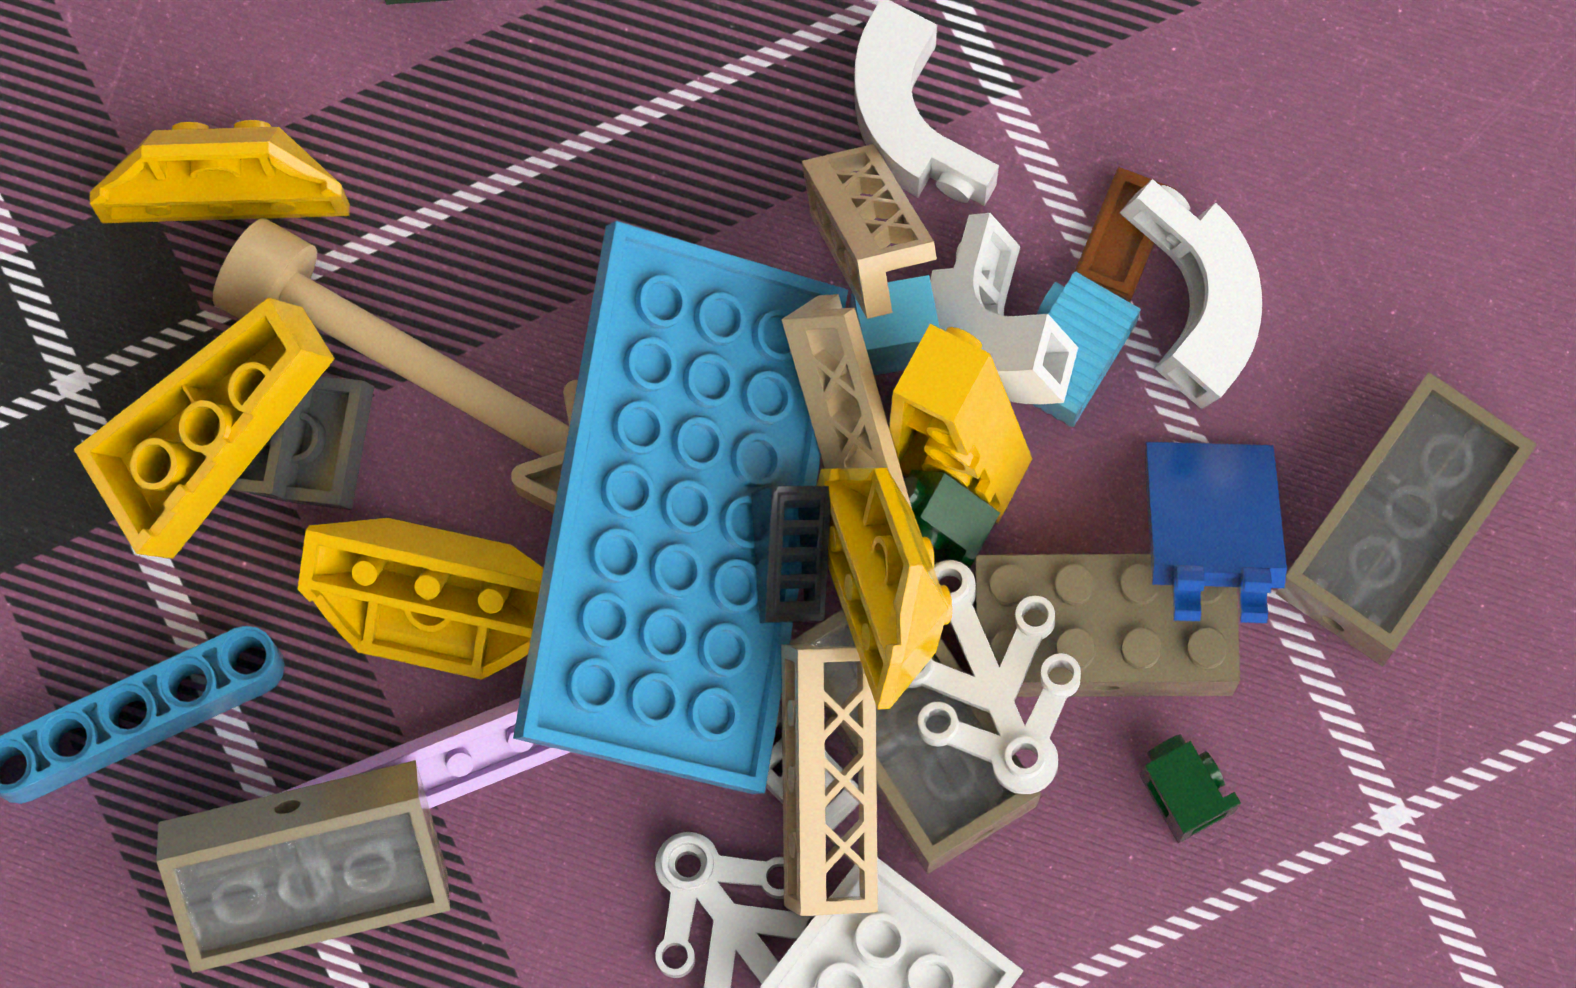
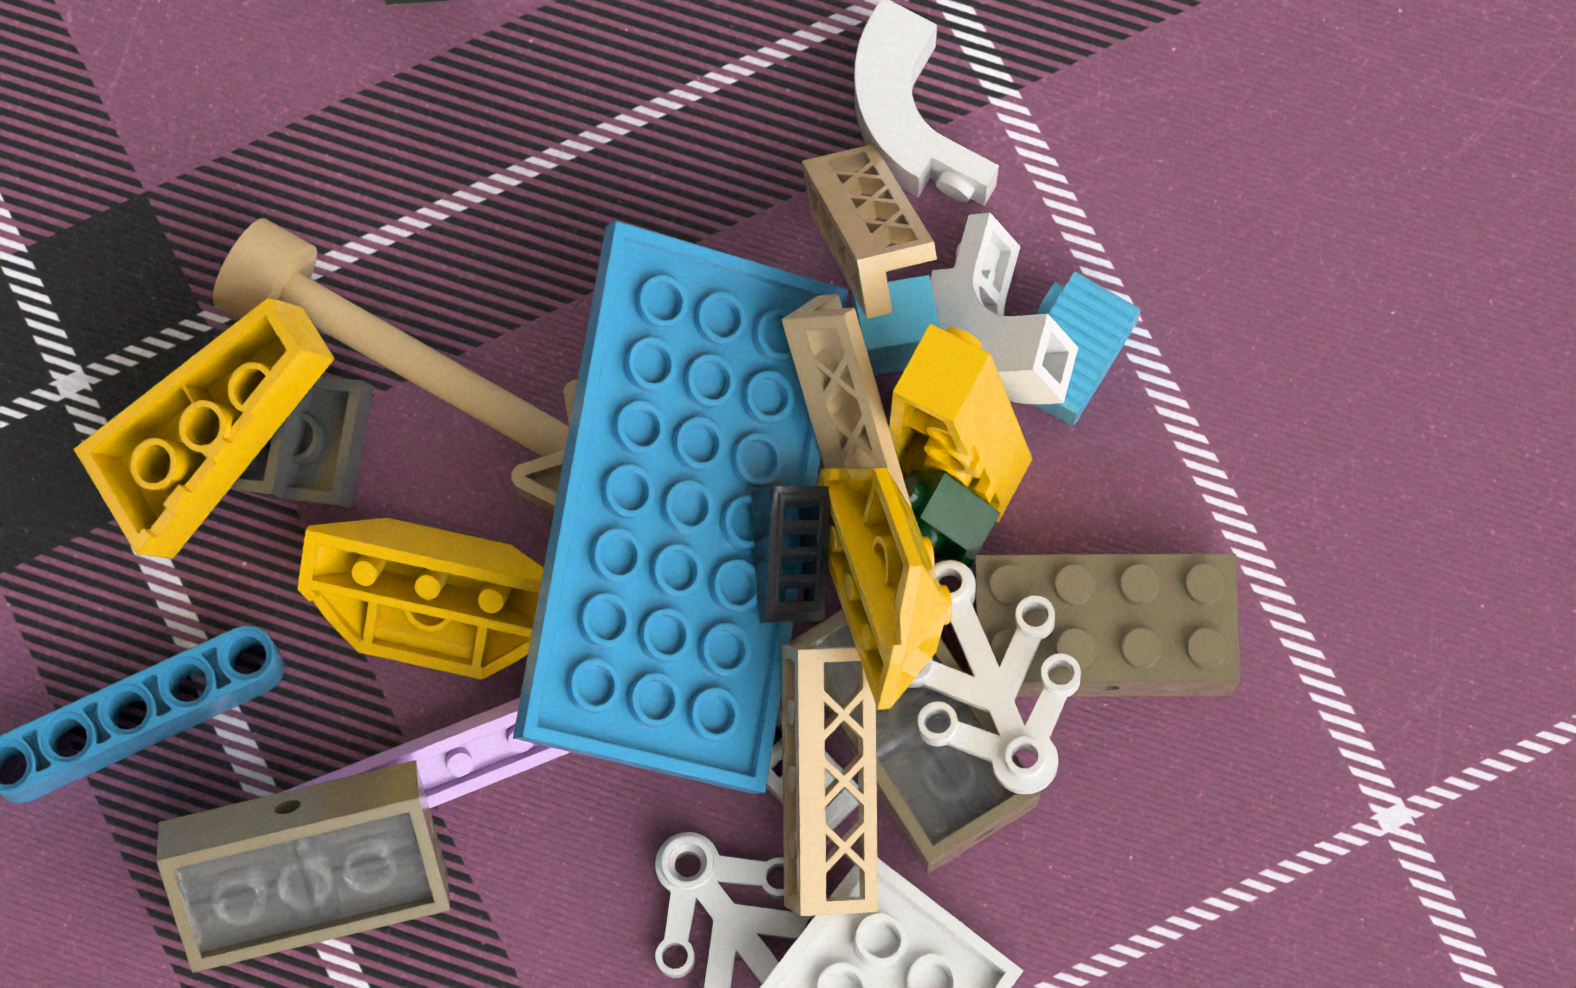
yellow wedge [90,120,350,223] -> none
dark orange tile [1074,166,1176,303] -> none
white arch [1120,179,1262,409] -> none
dark green brick [1140,734,1241,843] -> none
blue tile [1145,442,1287,623] -> none
clear brick [1275,372,1537,667] -> none

